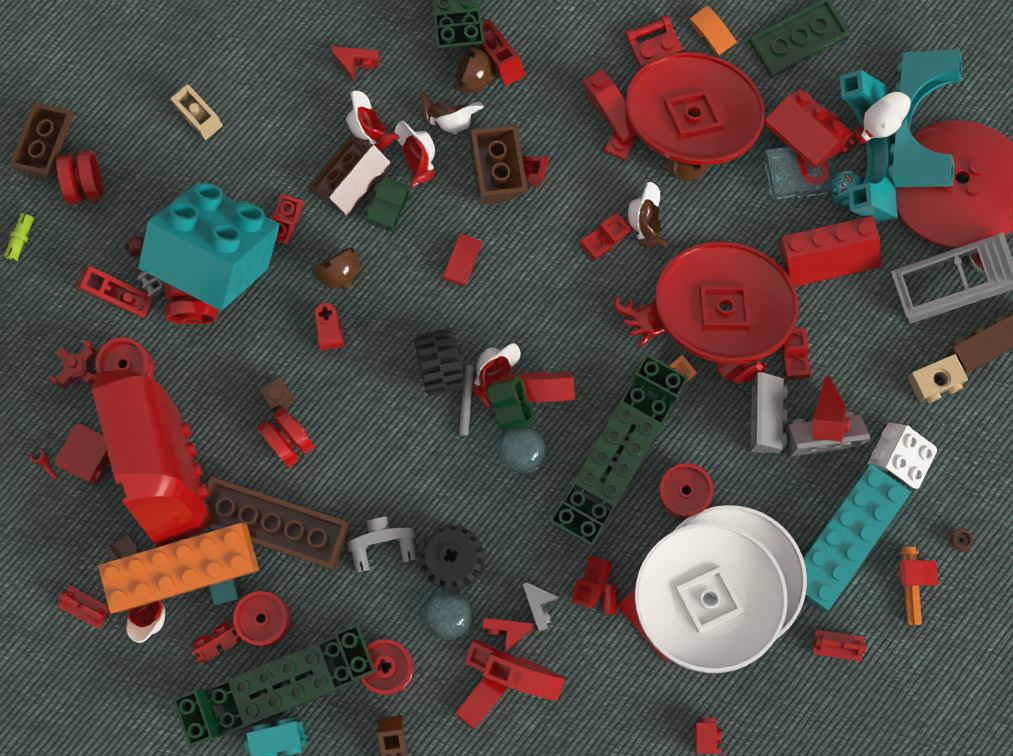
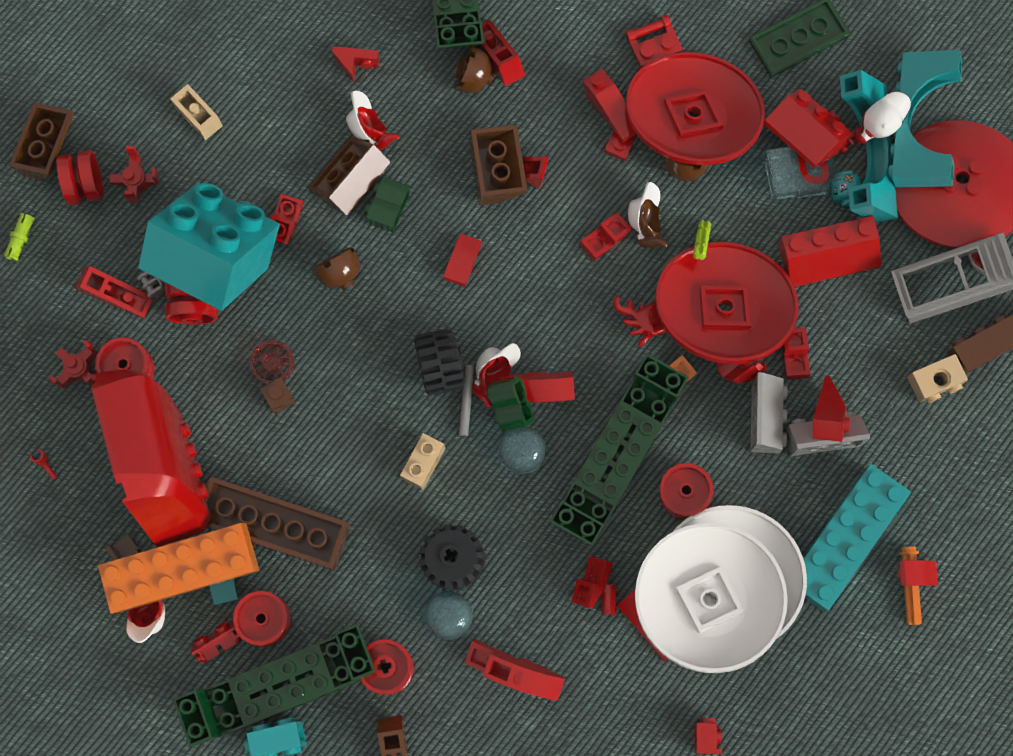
red bracket [55,424,110,486] -> none
red hinge [57,585,110,629] -> none
clear red plate [125,235,145,257] -> none
red wheel [256,406,316,468] -> none
red piece [315,303,344,351] -> none
light grey connector [347,516,418,573] -> none
red hair [395,120,435,188] -> none
hair [419,93,483,134] -> none
red slope [455,677,507,730] -> none
red slope [483,618,533,652] -> none
light grey slope [523,583,558,632] -> none
orange slope [689,5,737,56] -> none
red hinge [812,630,866,662] -> none
white bracket [868,423,937,489] -> none
reddish brown plate [949,528,974,552] -> none
none -> red piece [110,146,160,203]
none -> clear red wheel [250,340,295,384]
none -> tan brick [400,433,446,490]
none -> lime axle [693,220,711,260]

